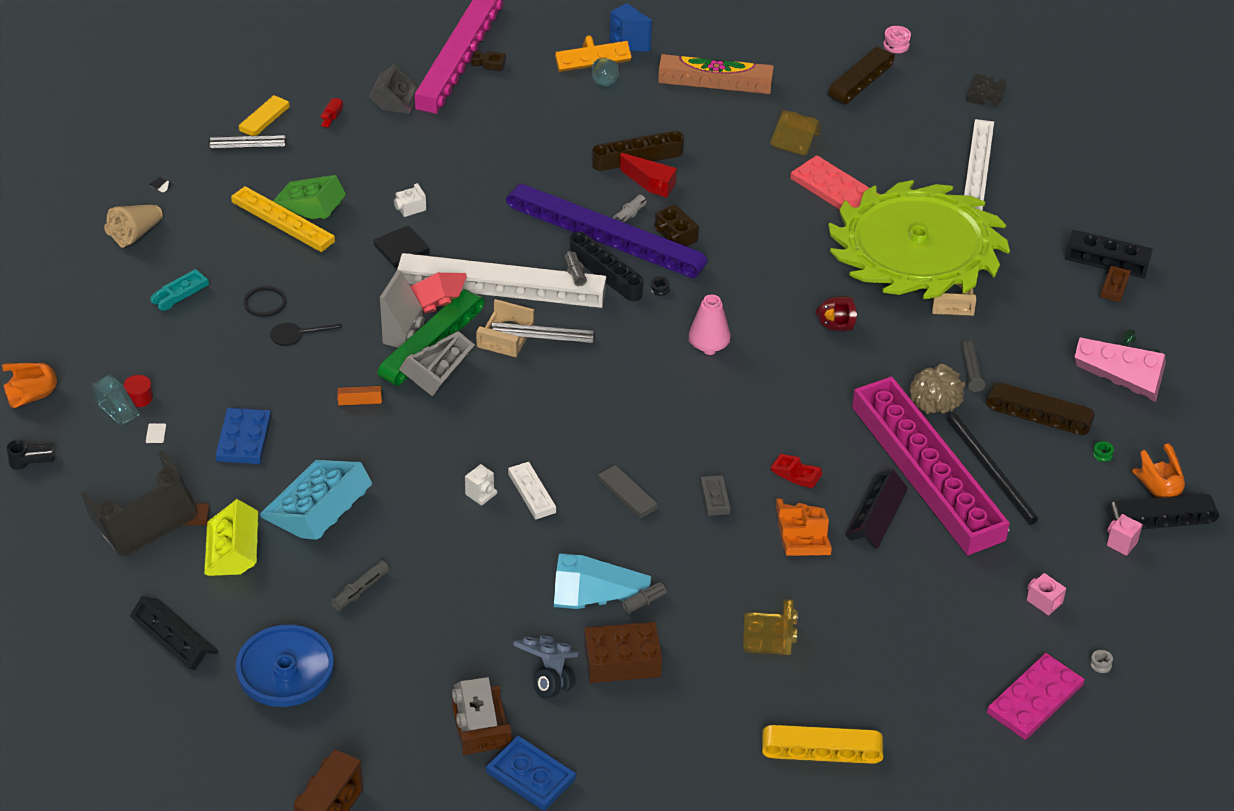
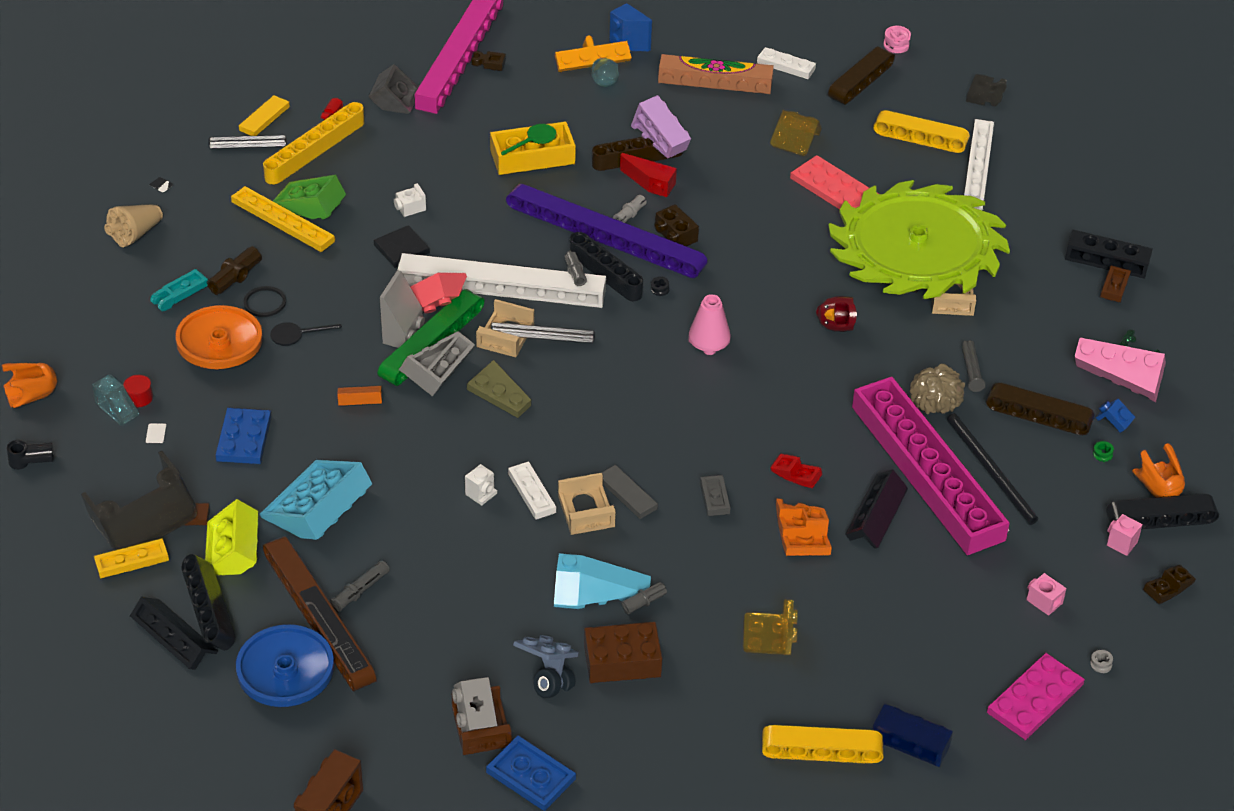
none -> yellow plate [94,538,169,579]
none -> orange dish [176,305,262,369]
none -> black beam [181,554,235,651]
none -> dark brown piece [207,246,262,295]
none -> yellow beam [263,102,364,185]
none -> reddish brown beam [263,536,377,691]
none -> olive wing [467,360,531,418]
none -> yellow brick [490,121,576,175]
none -> green piece [501,124,557,155]
none -> tan panel [558,473,616,535]
none -> lavender wedge [631,95,691,158]
none -> white plate [757,47,816,79]
none -> yellow beam [873,110,970,153]
none -> clear blue brick [873,704,953,767]
none -> blue bracket [1096,398,1135,432]
none -> dark brown slope [1143,565,1196,604]

